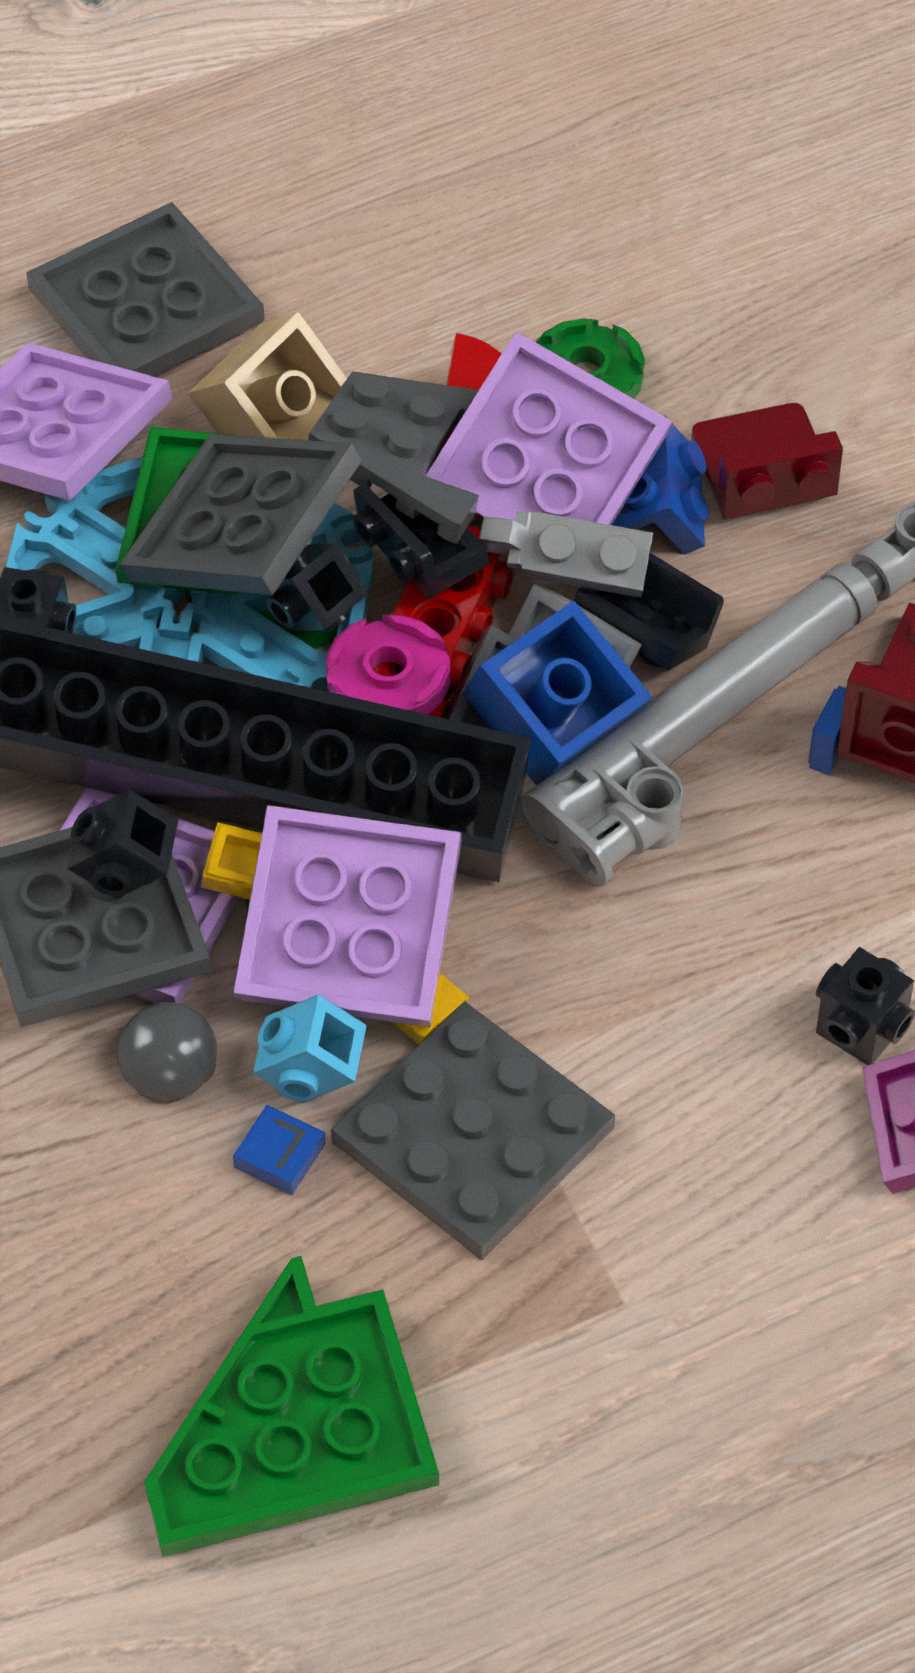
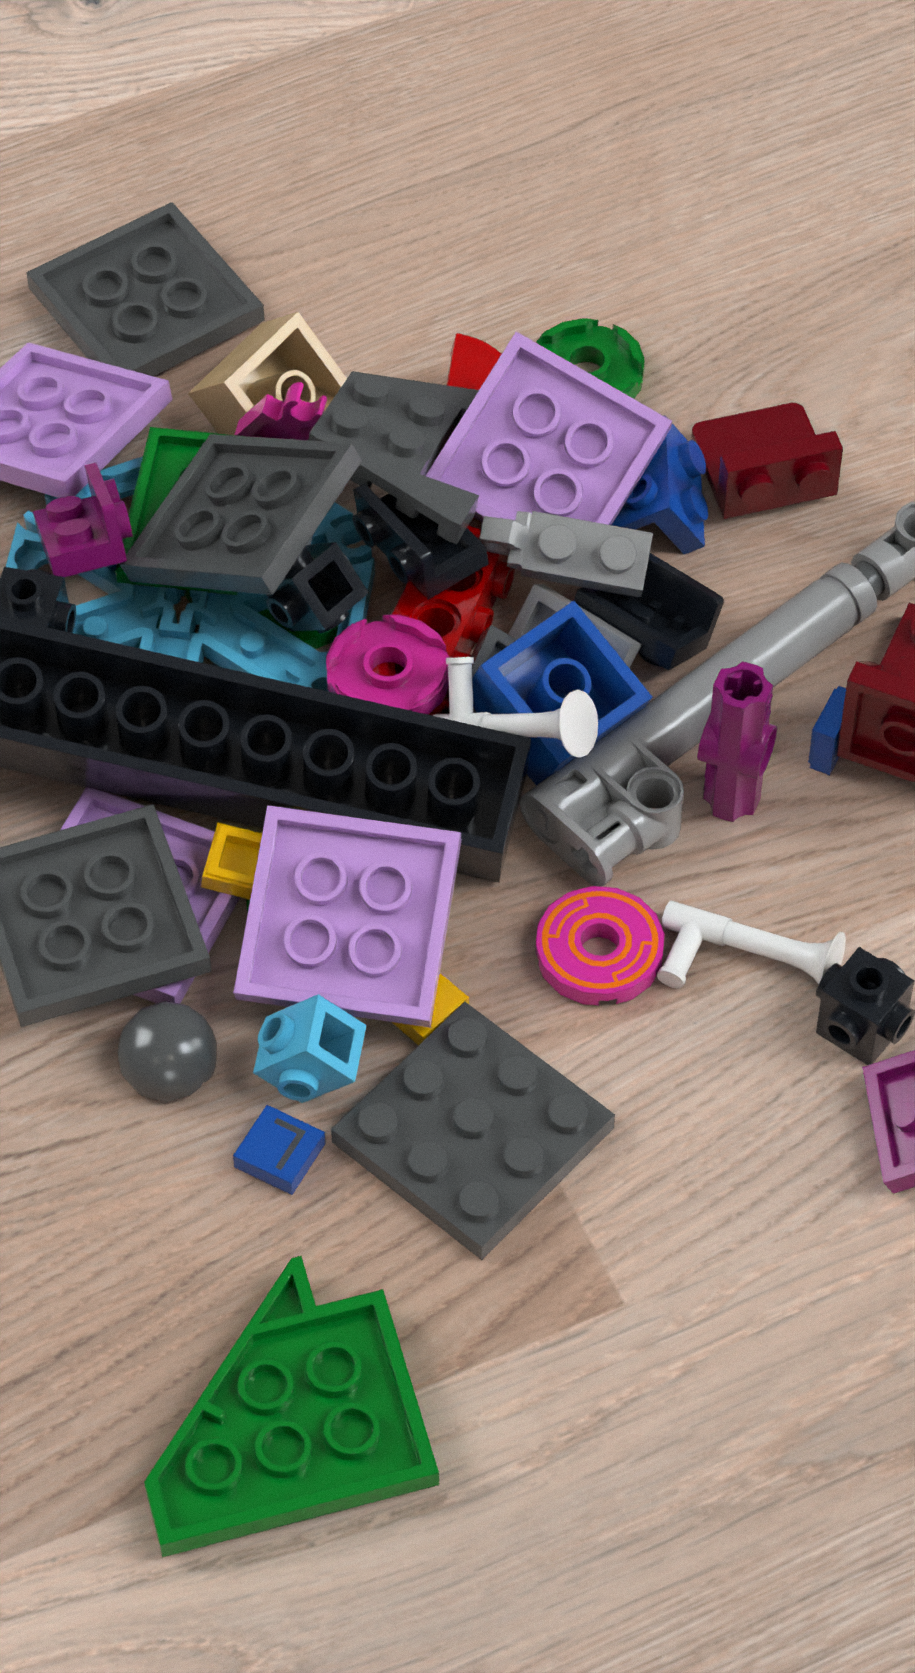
black brick [67,789,179,899] -> none
none -> magenta bracket [33,462,133,577]
none -> dark pink plate [234,382,327,440]
none -> white piece [433,657,598,758]
none -> dark pink tile [535,886,664,1006]
none -> white piece [657,900,846,989]
none -> magenta piece [697,661,777,822]

